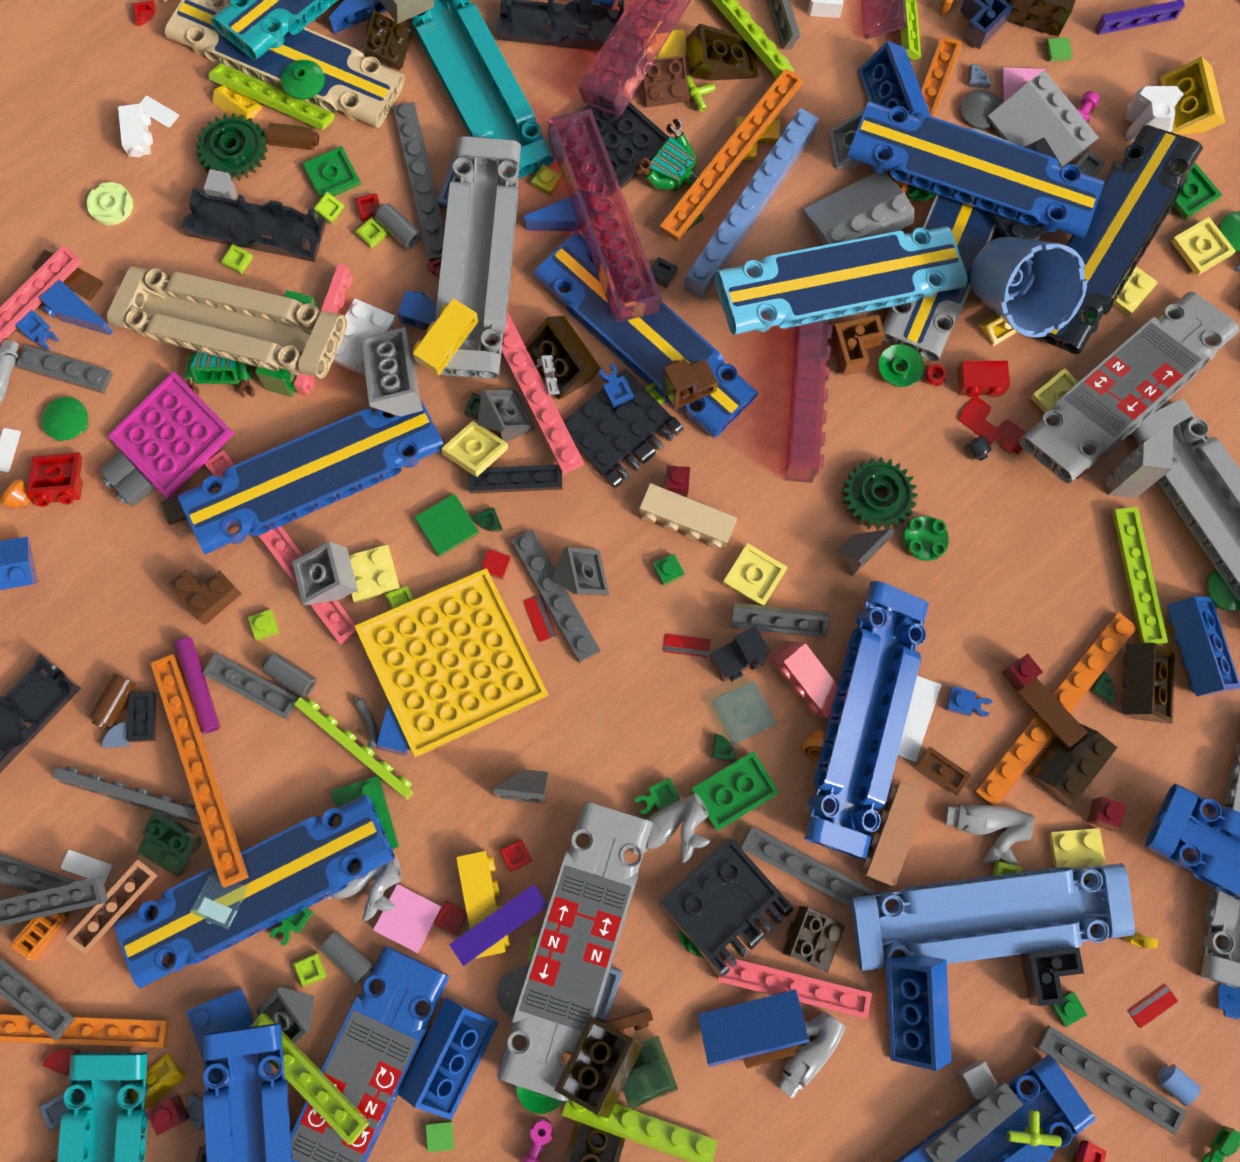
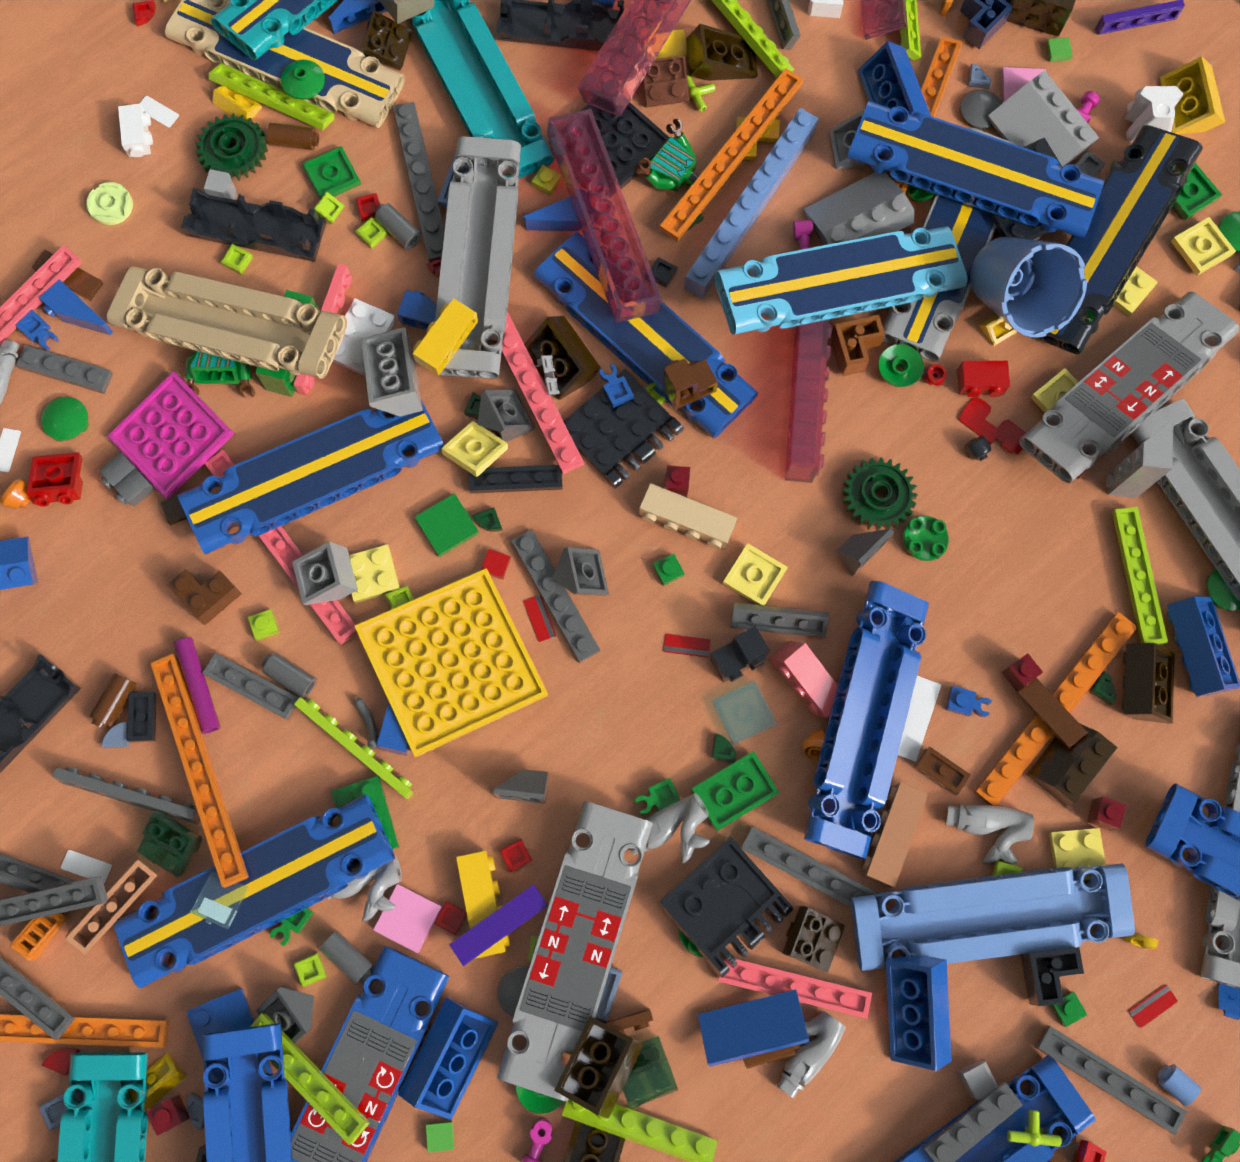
none -> dark pink leg [793,220,813,250]

